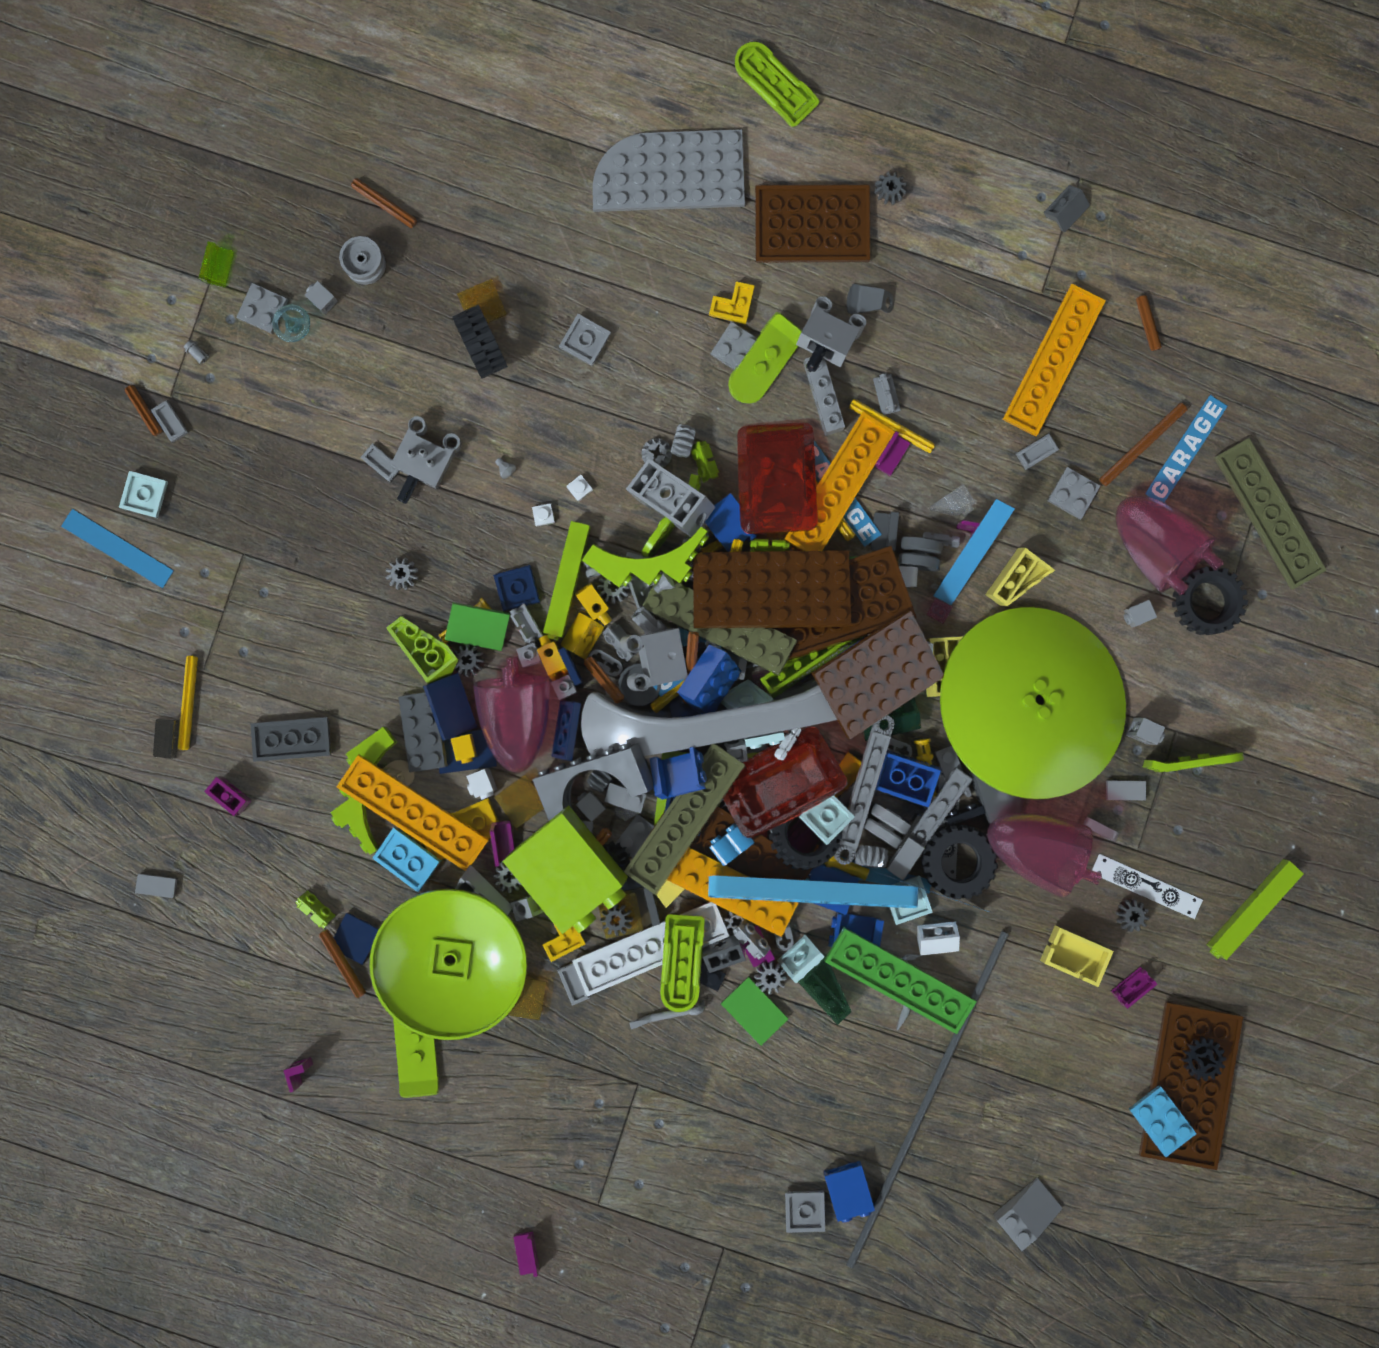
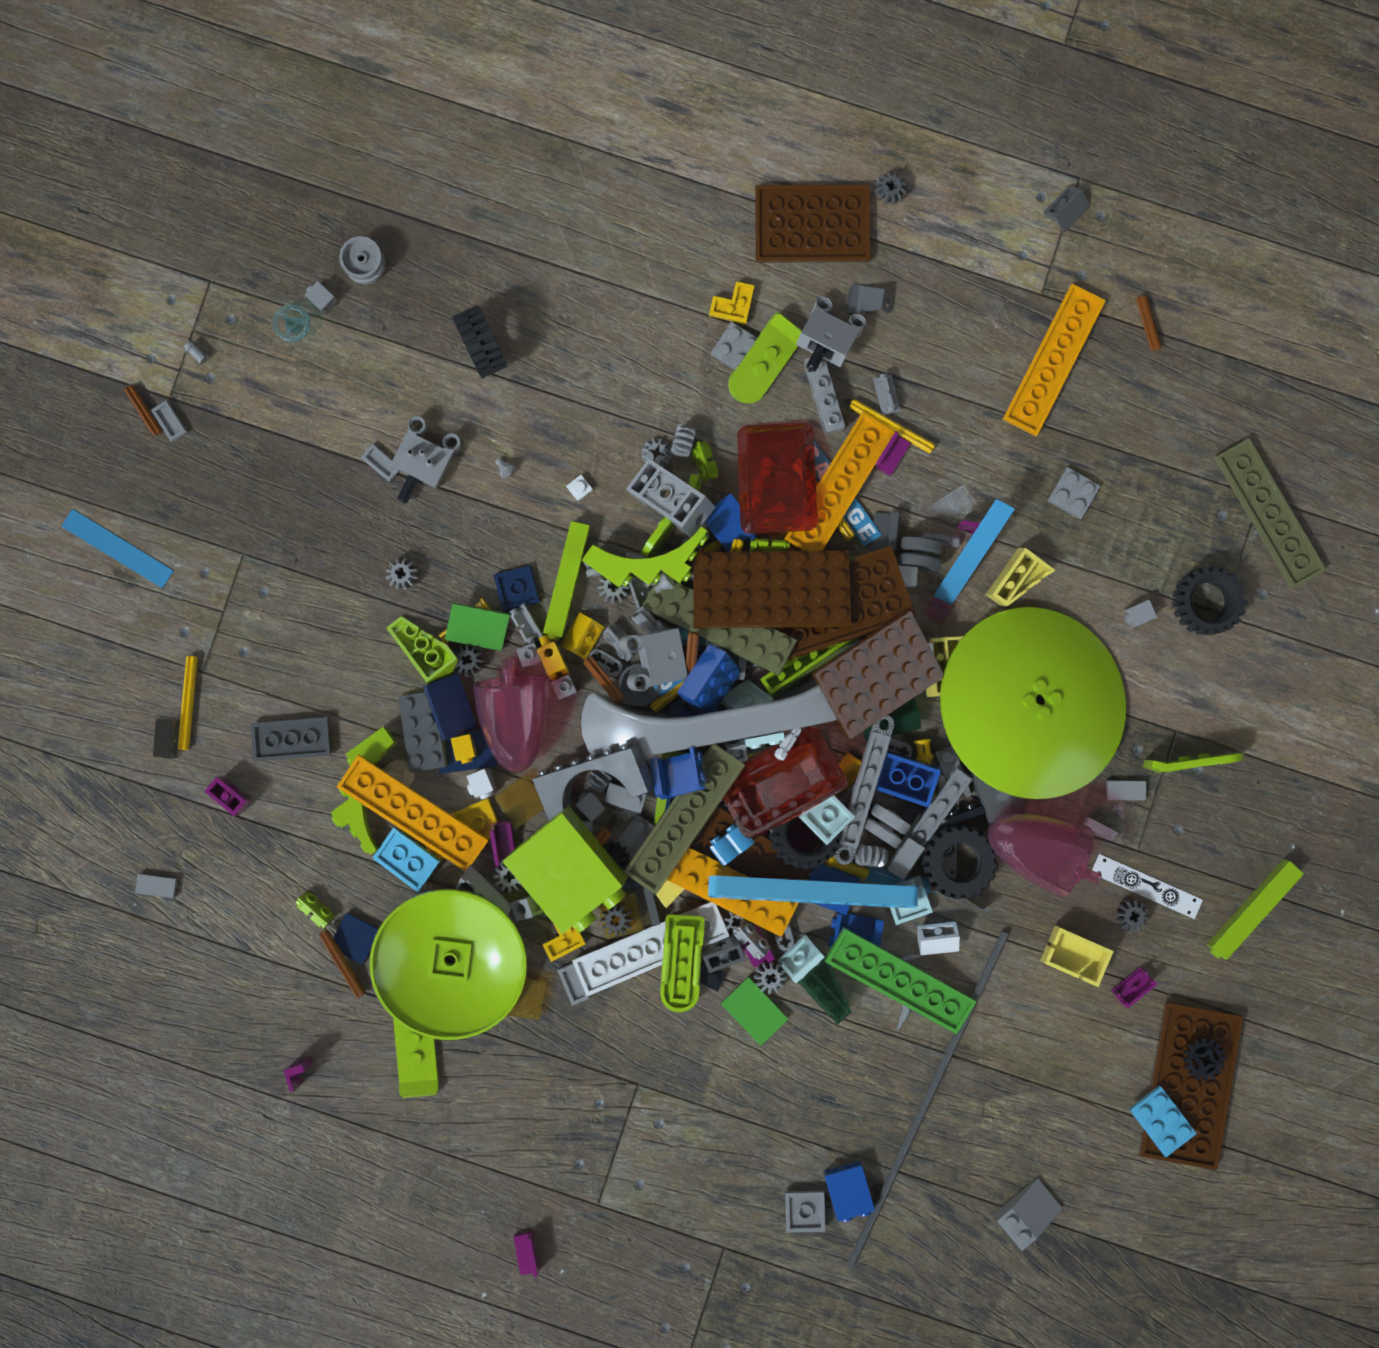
light aqua plate [119,471,168,518] -> none
clear neon green panel [198,241,235,288] -> none
light grey plate [236,283,288,334] -> none
dark orange axle [351,178,417,228] -> none
clear yellow tile [457,279,507,323] -> none
white plate [532,504,555,527] -> none
dark blue tile [551,700,581,761] -> none
dark blue tile [558,648,584,687] -> none
light grey plate [559,314,611,366] -> none
yellow torso [575,583,612,627] -> none
light grey plate [593,129,745,212] -> none
light grey piece [629,1000,706,1029] -> none
lime piece [735,42,819,127] -> none
light grey tile [1016,434,1059,470] -> none
dark orange axle [1099,403,1188,486] -> none
clear pink windscreen [1116,496,1224,595] -> none
light grey brick [1126,718,1165,745] -> none
dark azure sticker [1145,395,1227,505] -> none

